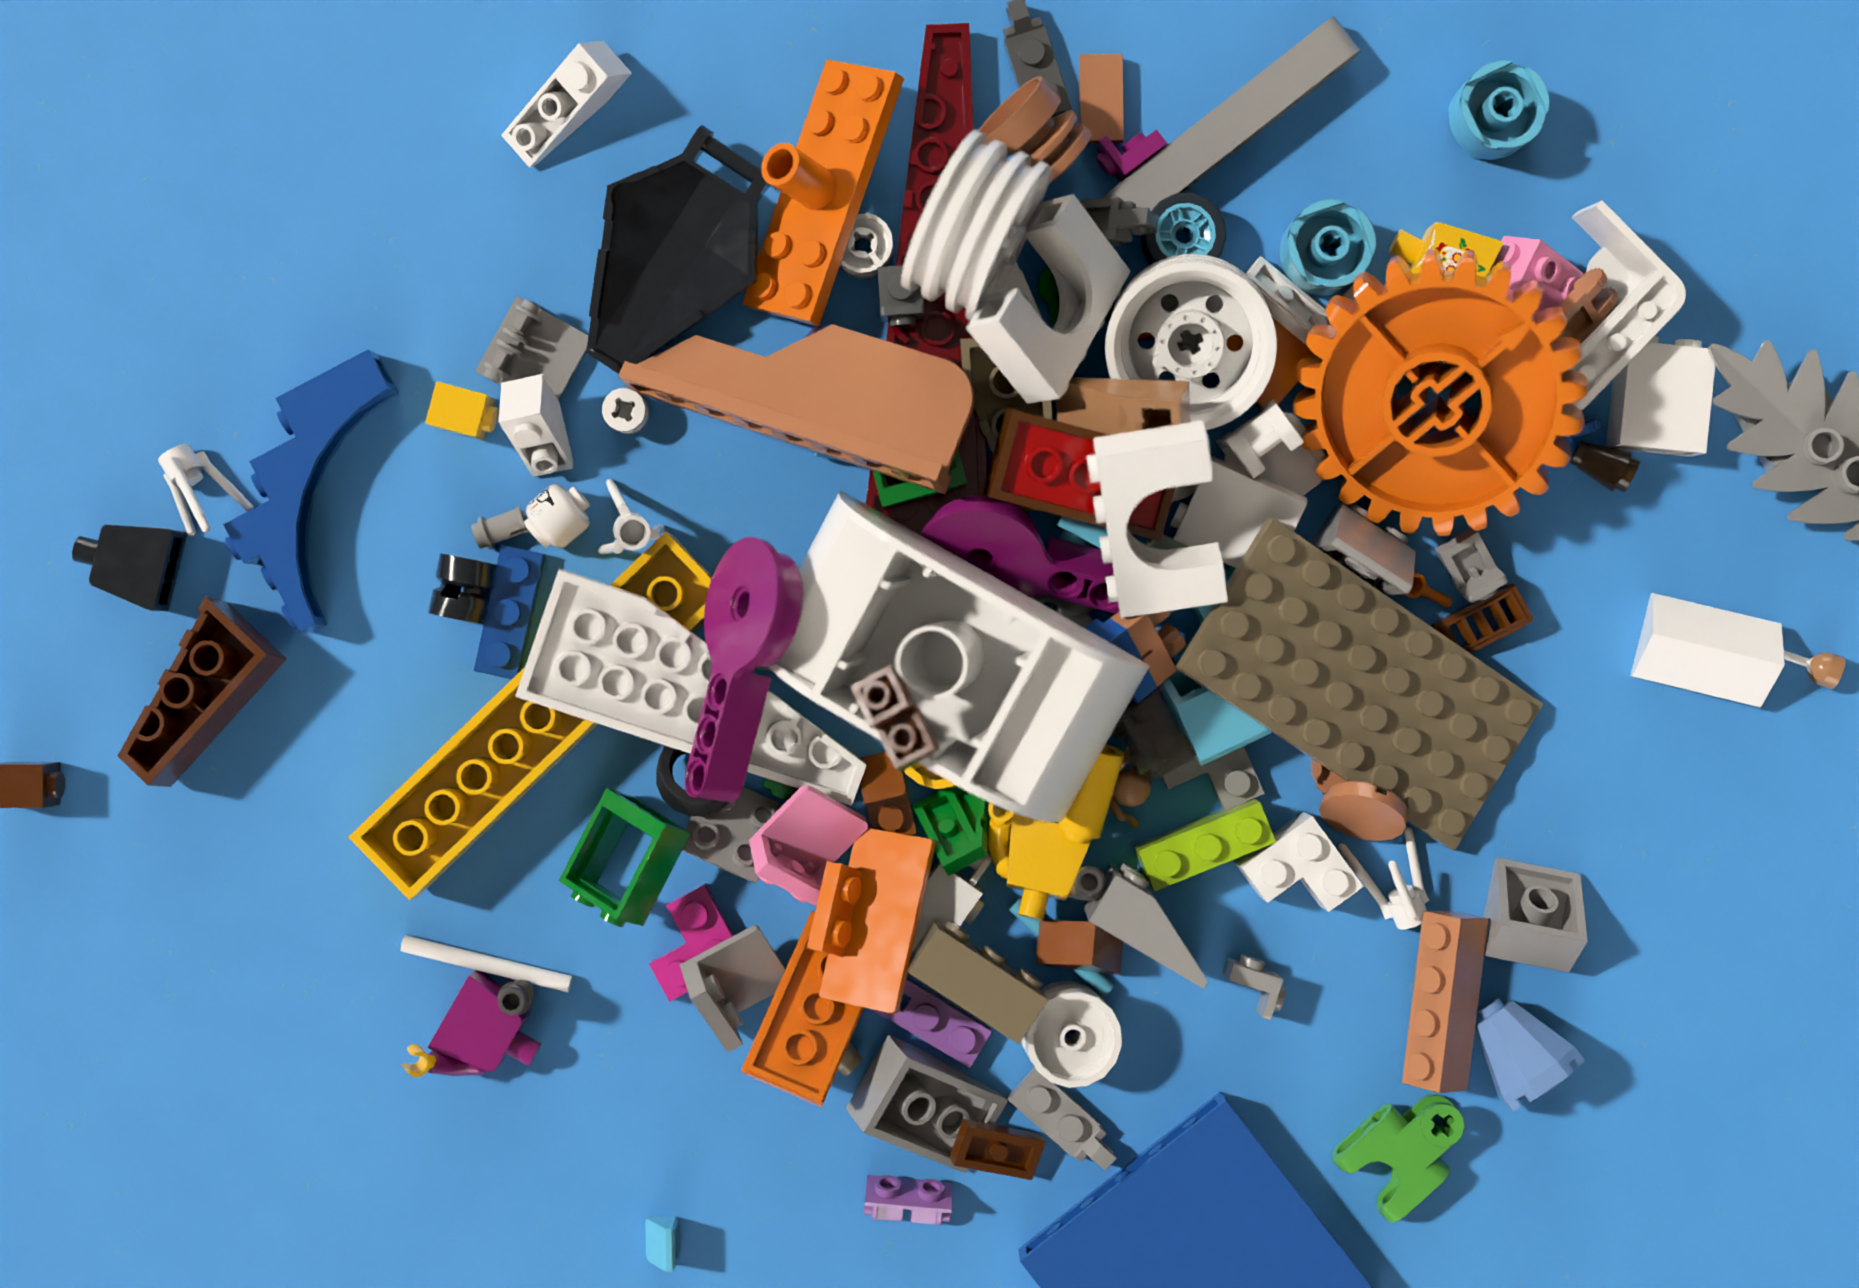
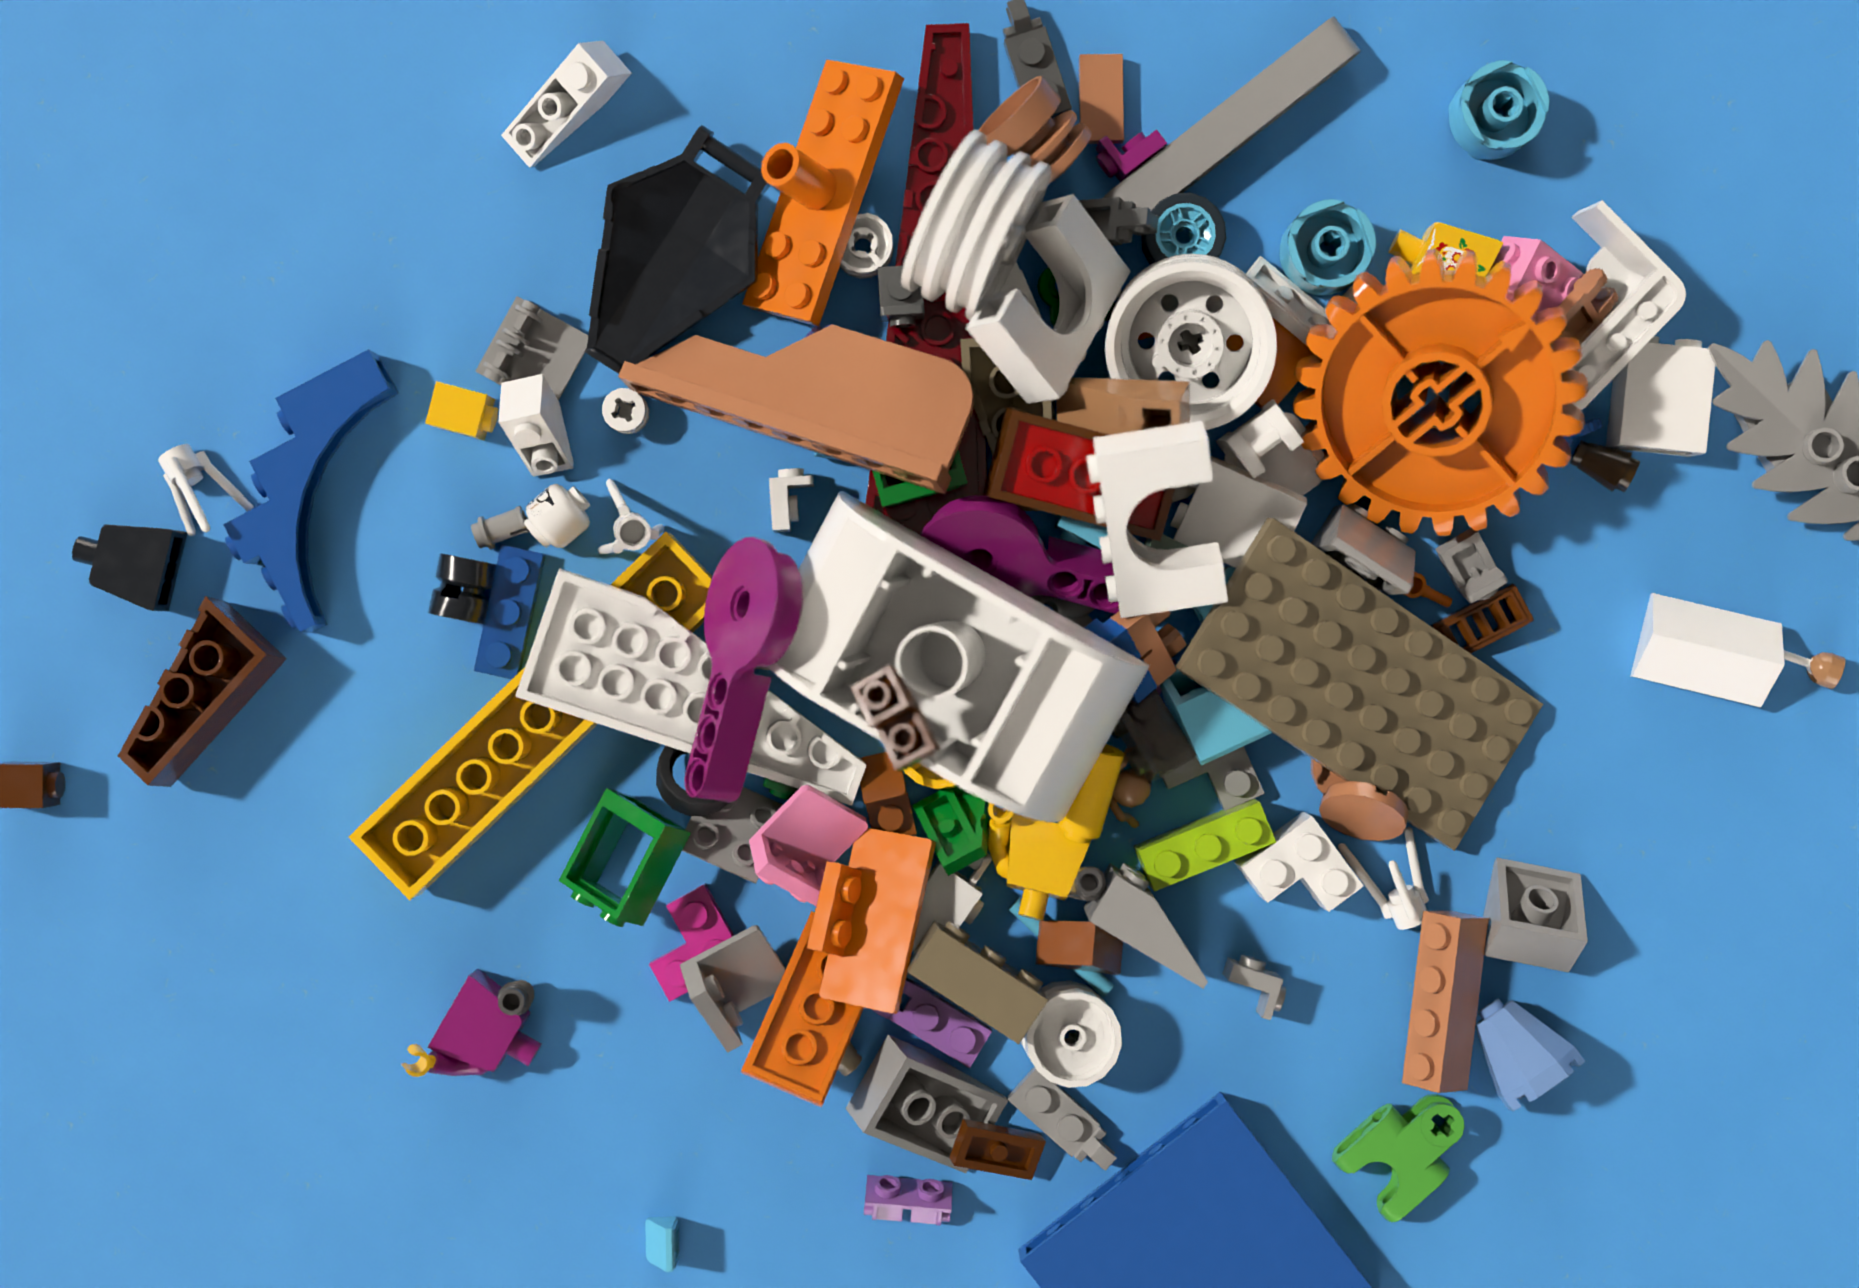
white bar [400,935,573,993] -> none
none -> white bracket [769,468,814,532]

